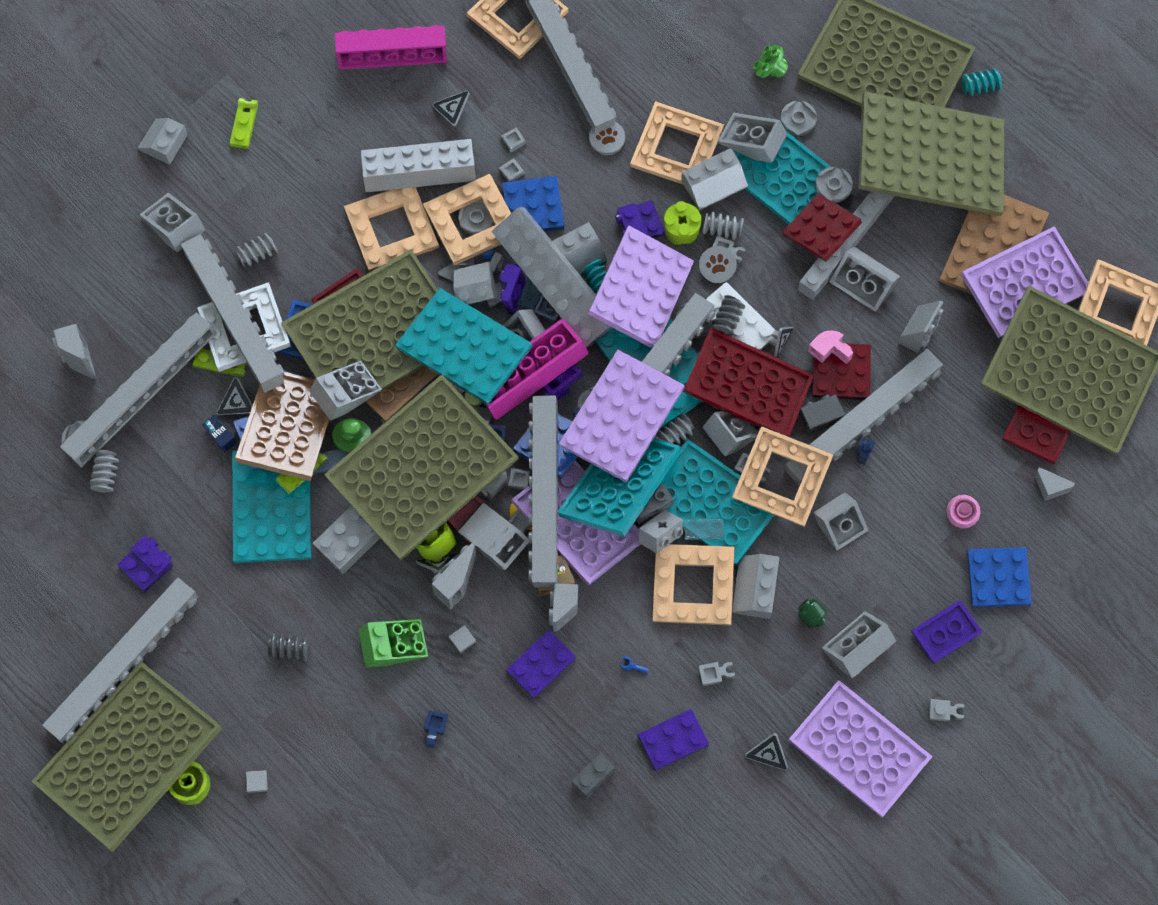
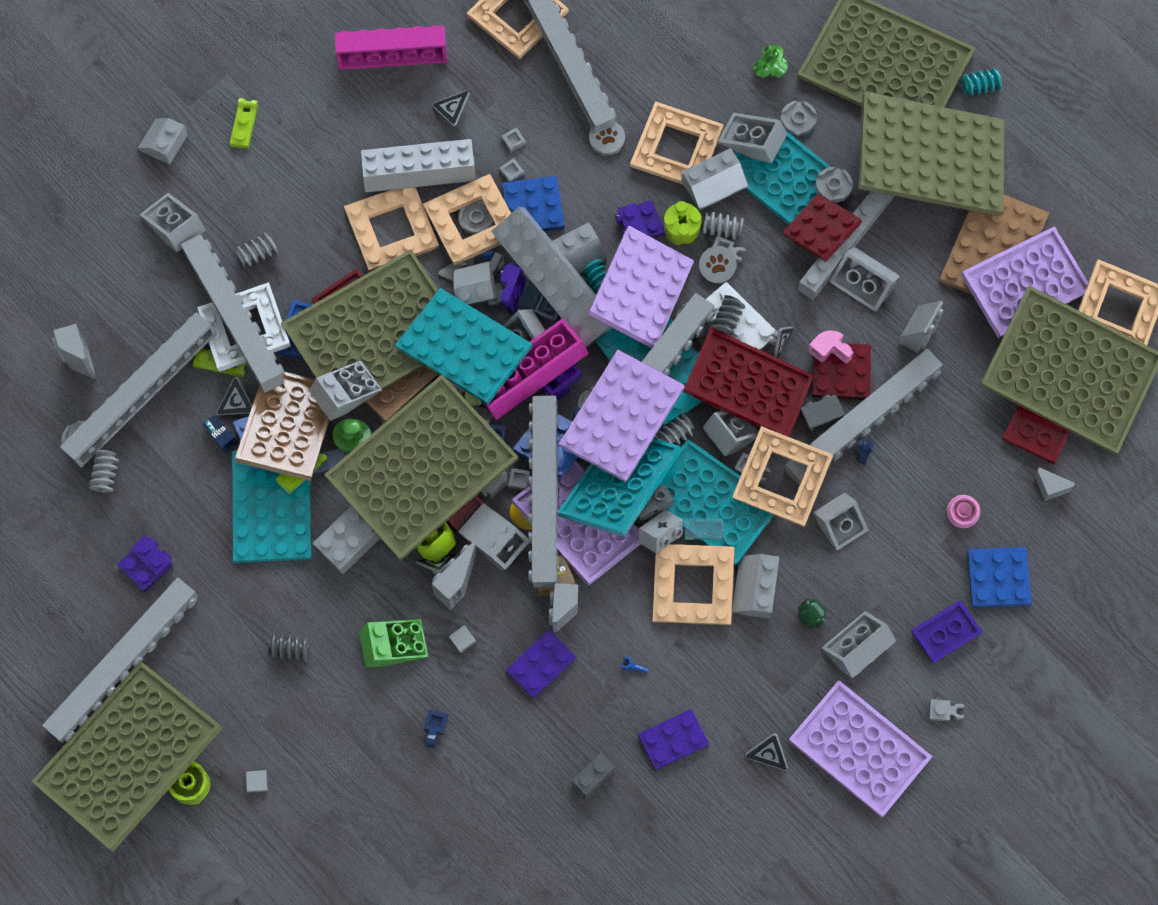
light grey tile [508,510,531,534] -> none
light grey plate [698,662,735,687] -> none

